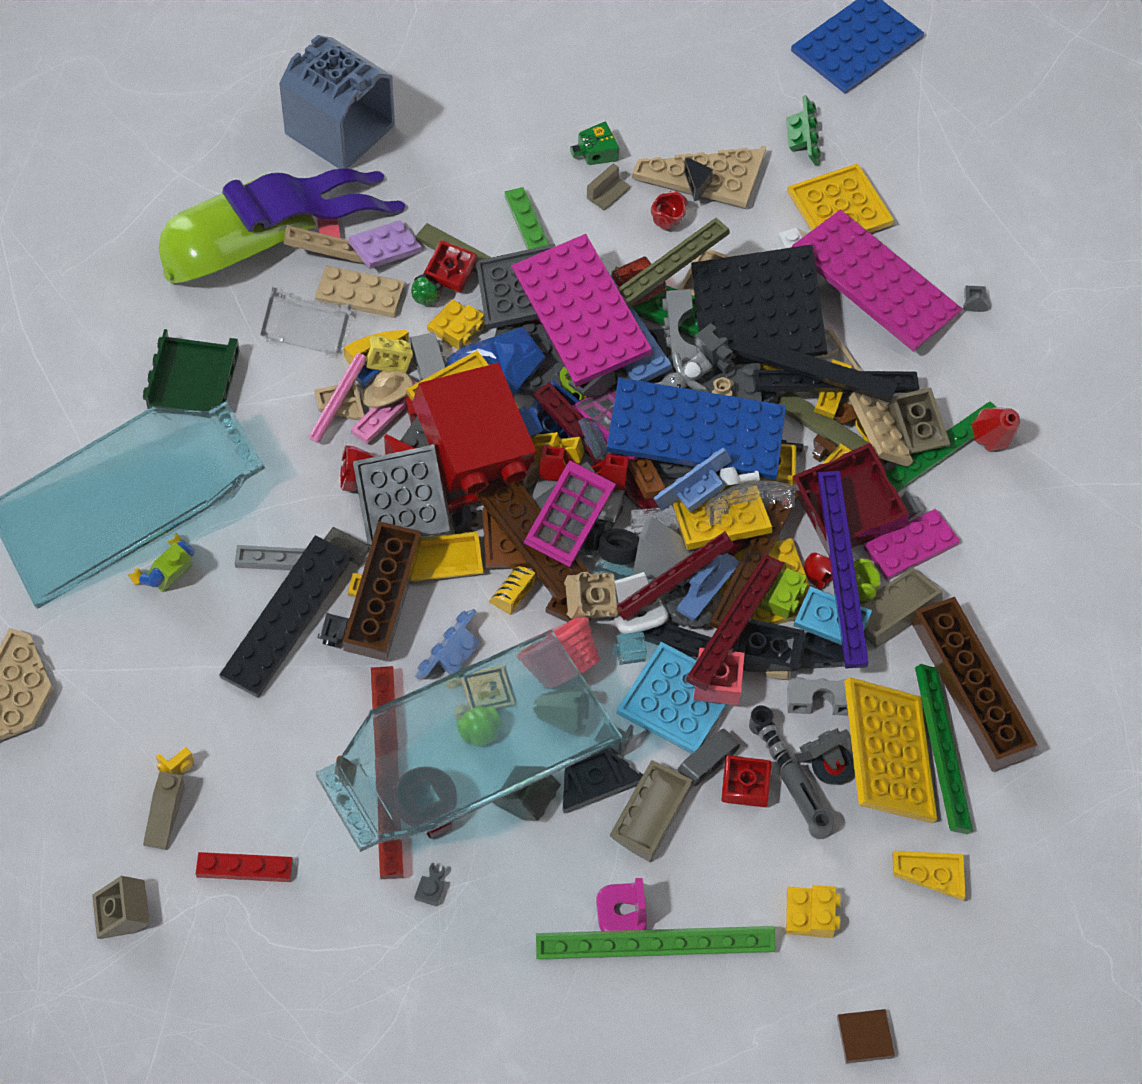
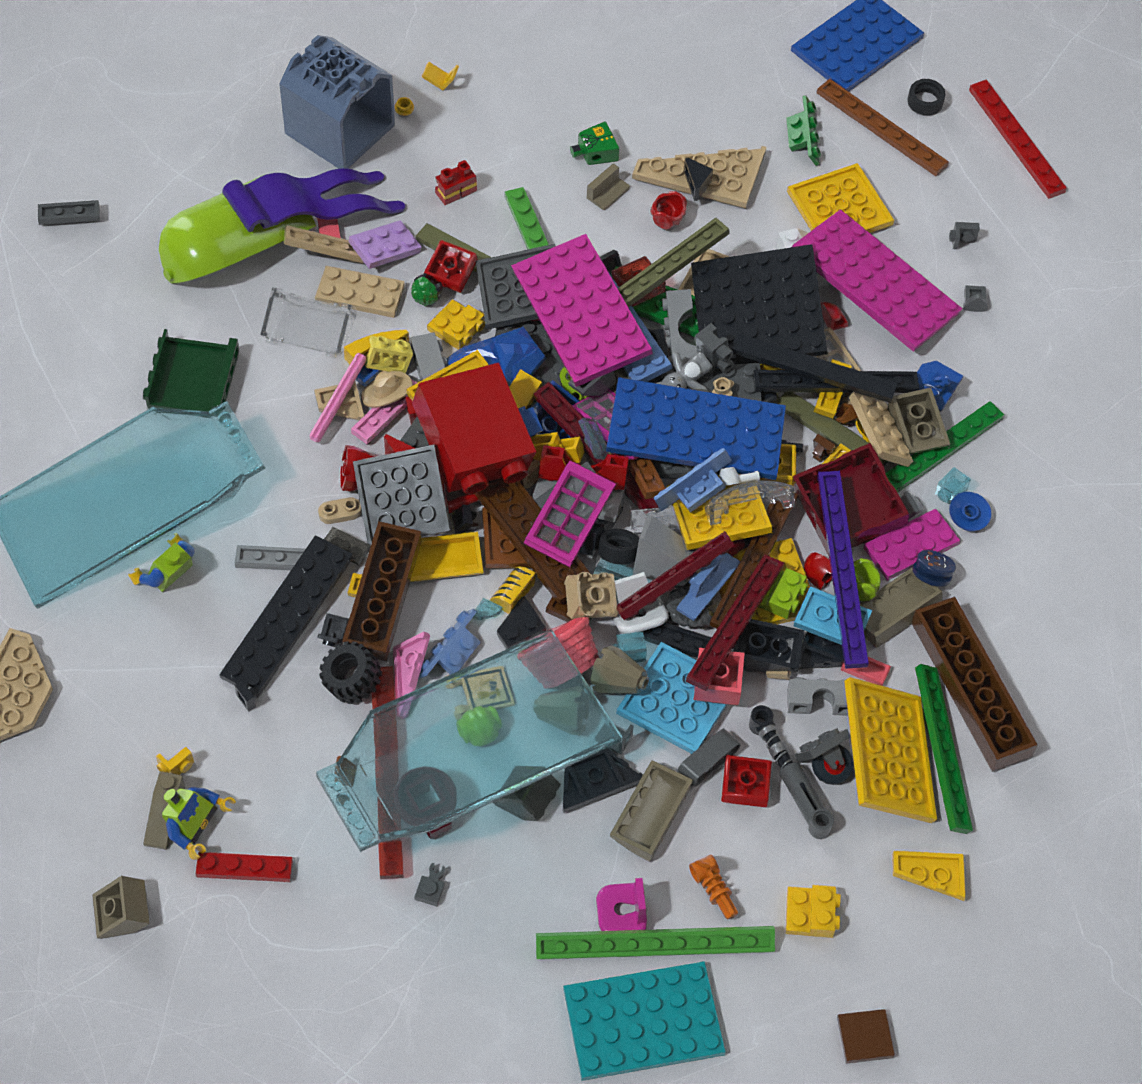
red cone [971,407,1021,451] -> none
none -> dark grey plate [38,200,100,225]
none -> torso [162,787,236,860]
none -> black plate [234,681,257,712]
none -> tan plate [318,497,361,524]
none -> black tyre [319,641,382,704]
none -> bright pink wing [393,631,430,719]
none -> yellow plate [395,97,414,116]
none -> yellow bracket [422,62,459,90]
none -> red hips [435,160,477,205]
none -> clear light blue tile [473,598,502,620]
none -> black wing [497,596,546,651]
none -> yellow brick [509,369,543,409]
none -> teal plate [563,961,726,1081]
none -> dark tan cone [590,645,649,694]
none -> black tile [600,250,623,275]
none -> orange piece [689,854,738,919]
none -> dark orange tile [817,78,949,177]
none -> red brick [821,302,848,330]
none -> coral tile [841,657,891,686]
none -> black tyre [907,79,946,115]
none -> dark blue head [912,550,956,587]
none -> blue piece [917,360,963,412]
none -> clear light blue brick [935,467,971,505]
none -> dark grey bracket [949,222,980,249]
none -> blue dish [949,492,991,532]
none -> red plate [969,79,1067,199]

